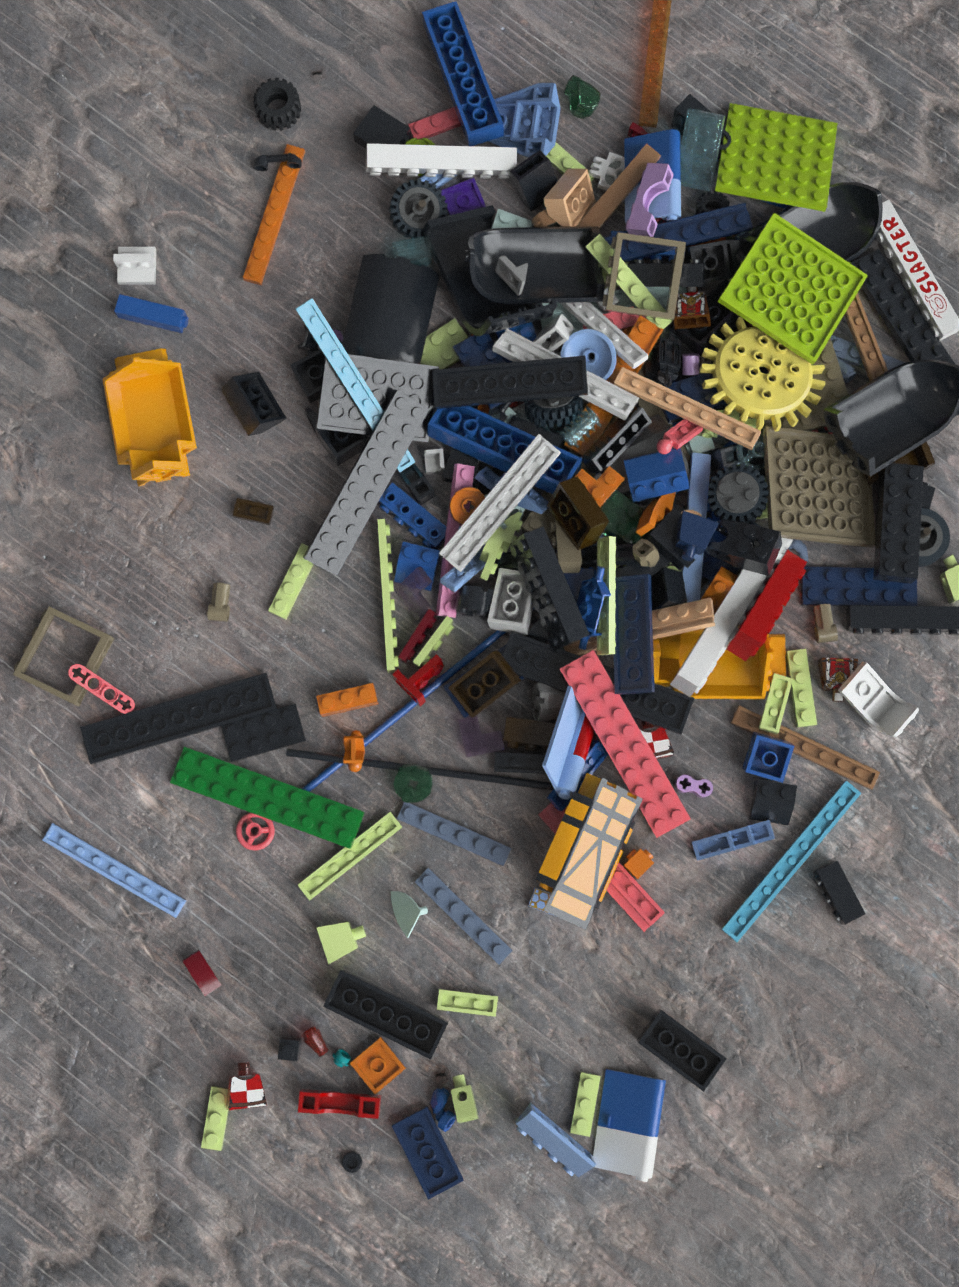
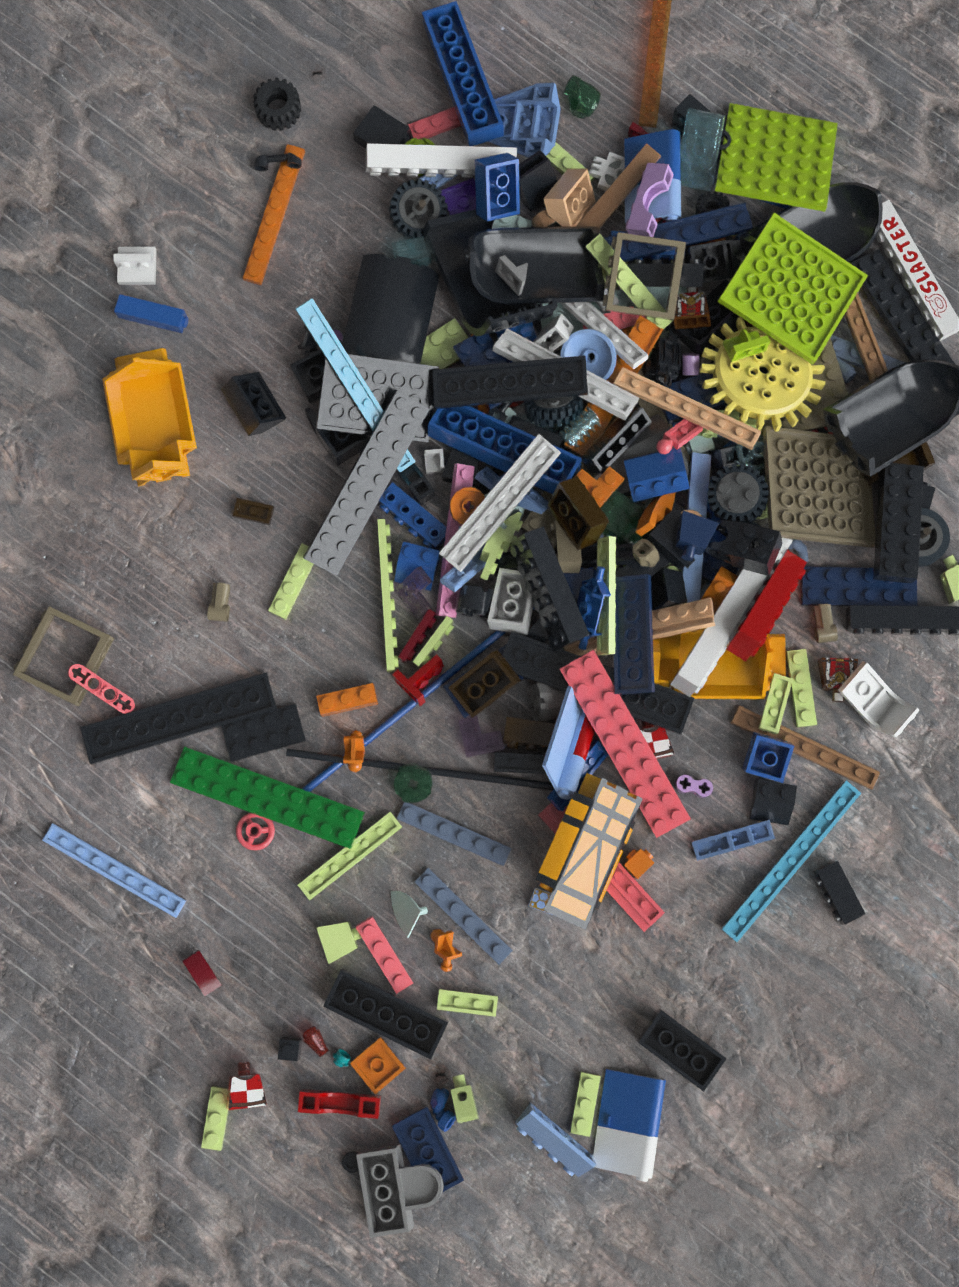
none -> coral plate [355,916,413,994]
none -> light grey brick [356,1144,444,1238]
none -> orange piece [430,929,462,972]
none -> blue brick [475,153,520,222]
none -> lime panel [723,329,771,362]

